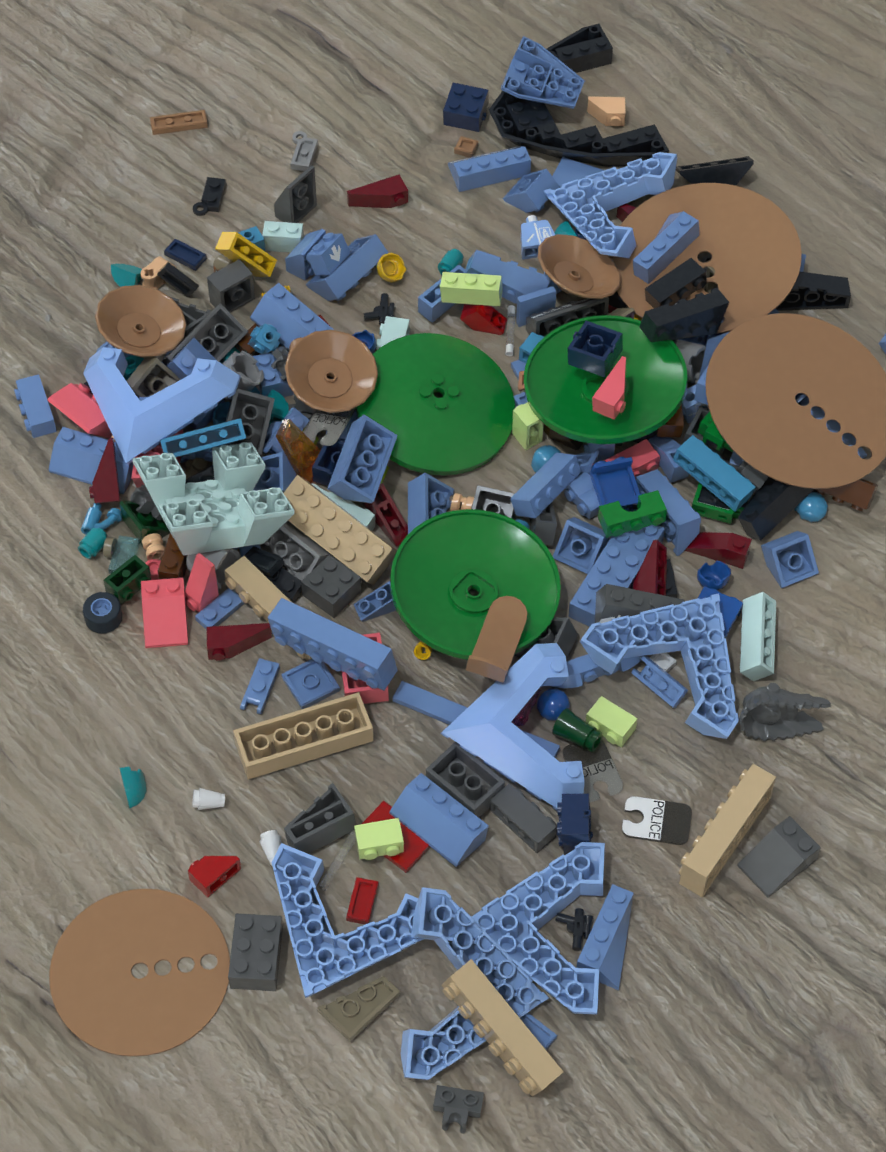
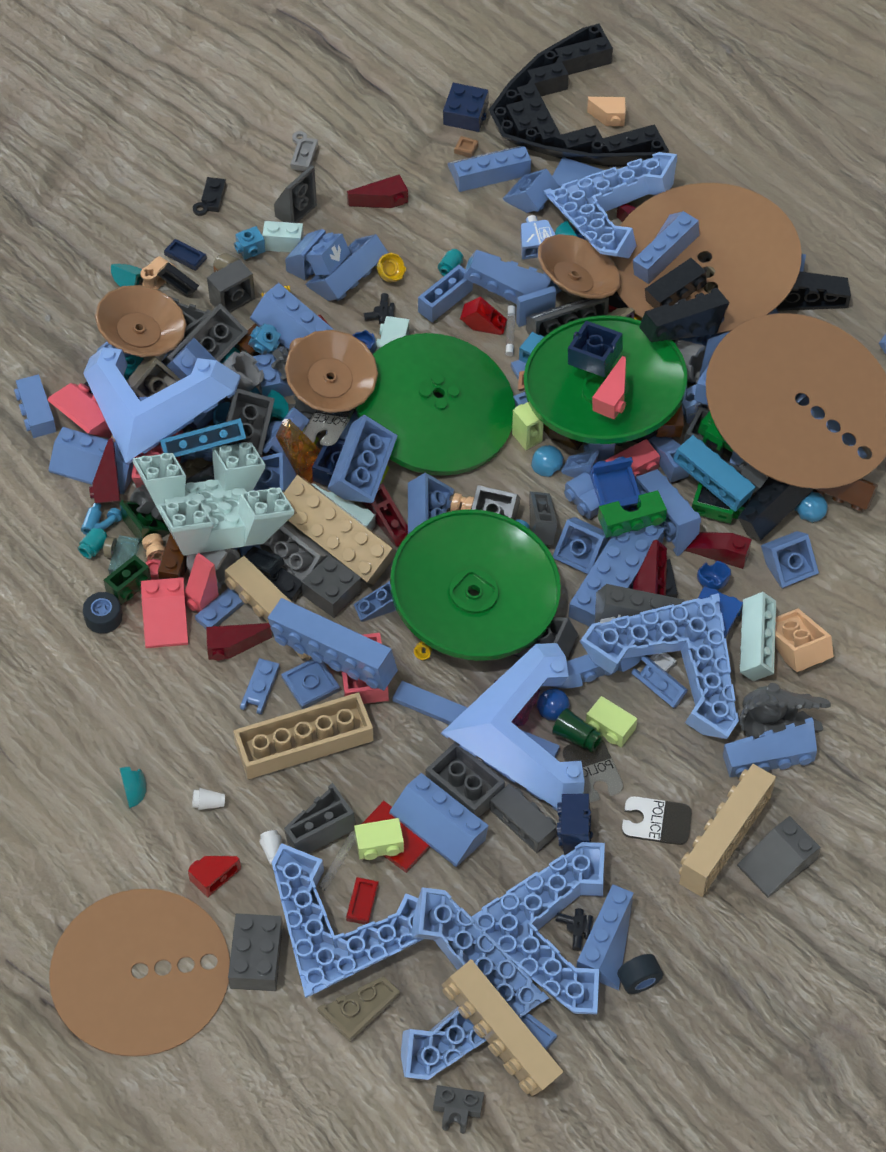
medium nougat tile [150,110,208,135] -> none
yellow brick [215,232,277,277] -> none
yellowish green brick [440,272,503,306] -> none
medium nougat piece [466,596,527,683] -> none
medium blue wedge [500,36,585,109] -> none
medium blue brick [510,453,581,518] -> none
black wedge [676,156,754,185] -> none
none -> black wheel [617,954,664,994]
none -> medium blue wedge [723,717,817,778]
none -> light nougat slope [775,608,834,672]

